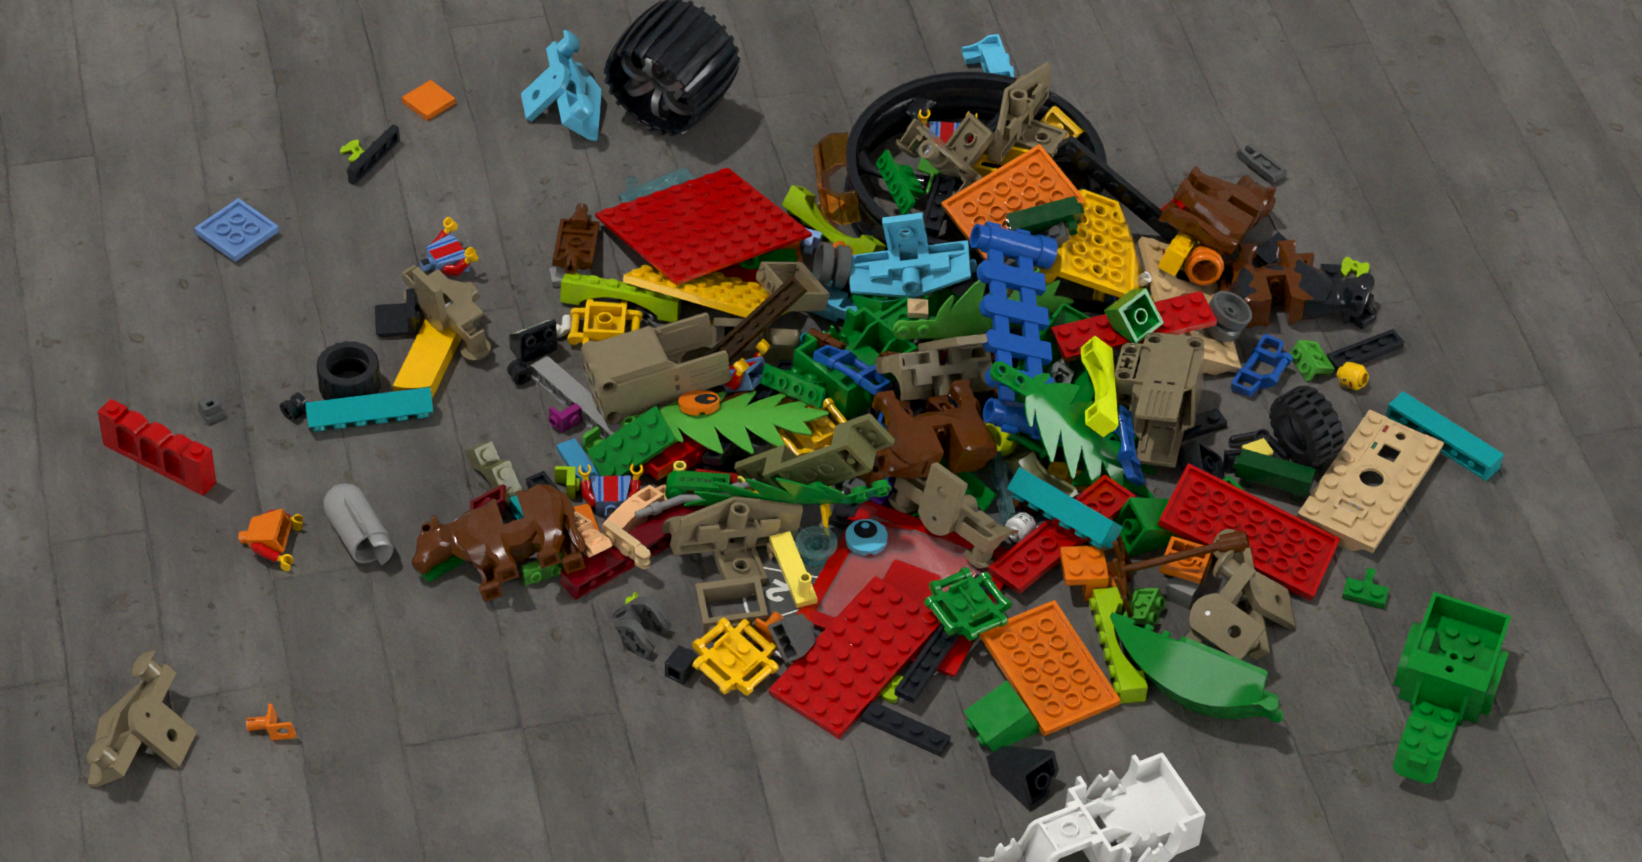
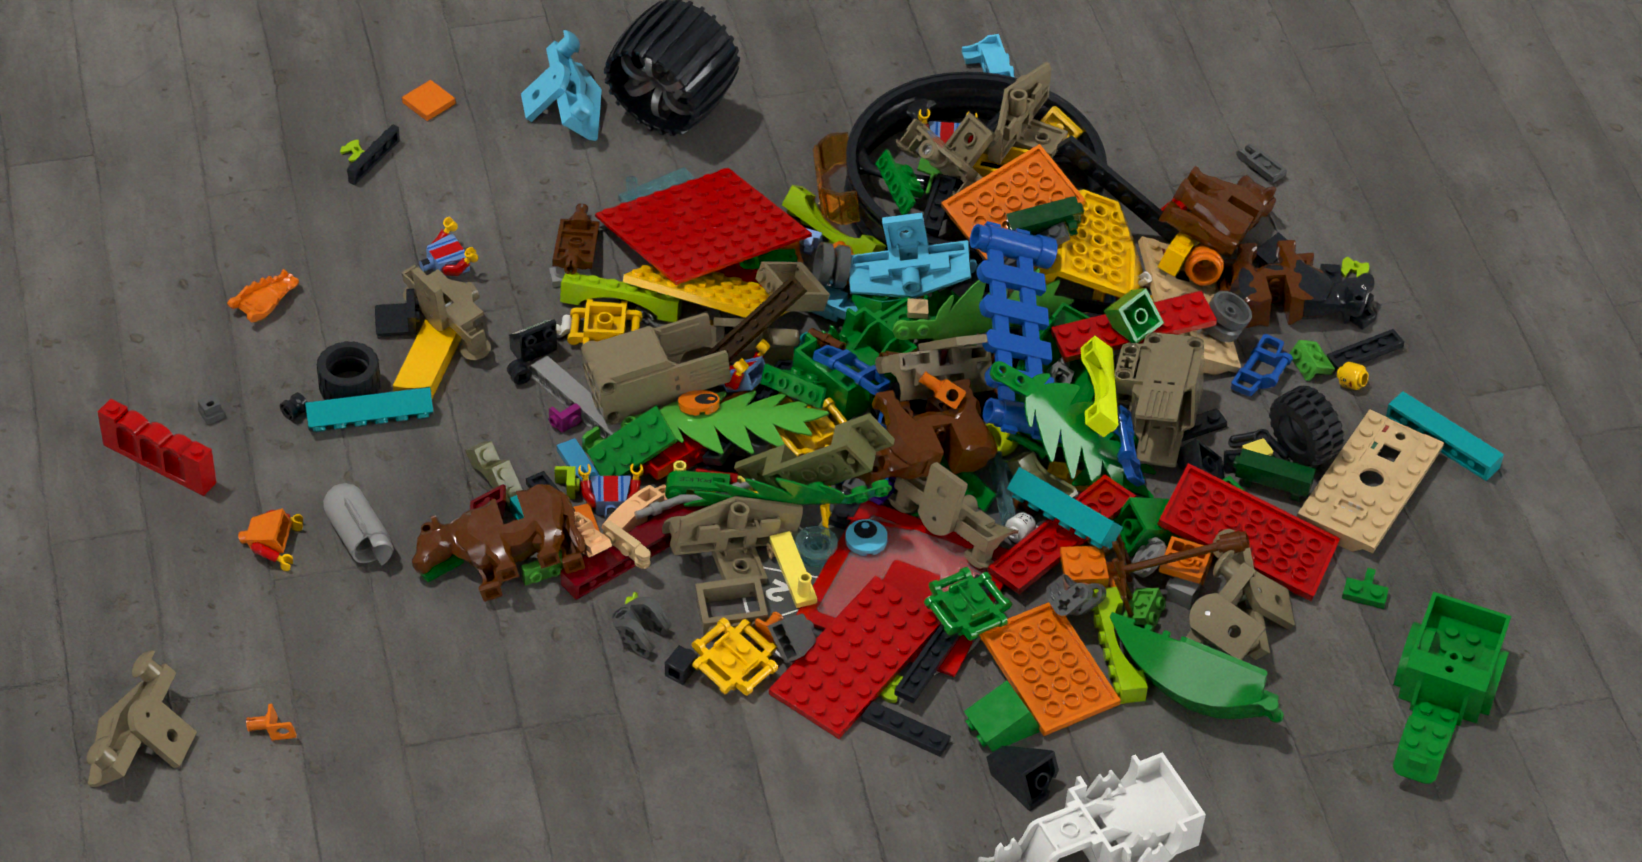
medium blue plate [194,198,279,262] -> none
none -> orange animal [227,269,299,322]
none -> orange bracket [919,371,966,409]
none -> dark grey piece [1046,574,1106,616]
none -> light grey tile [1132,537,1166,578]

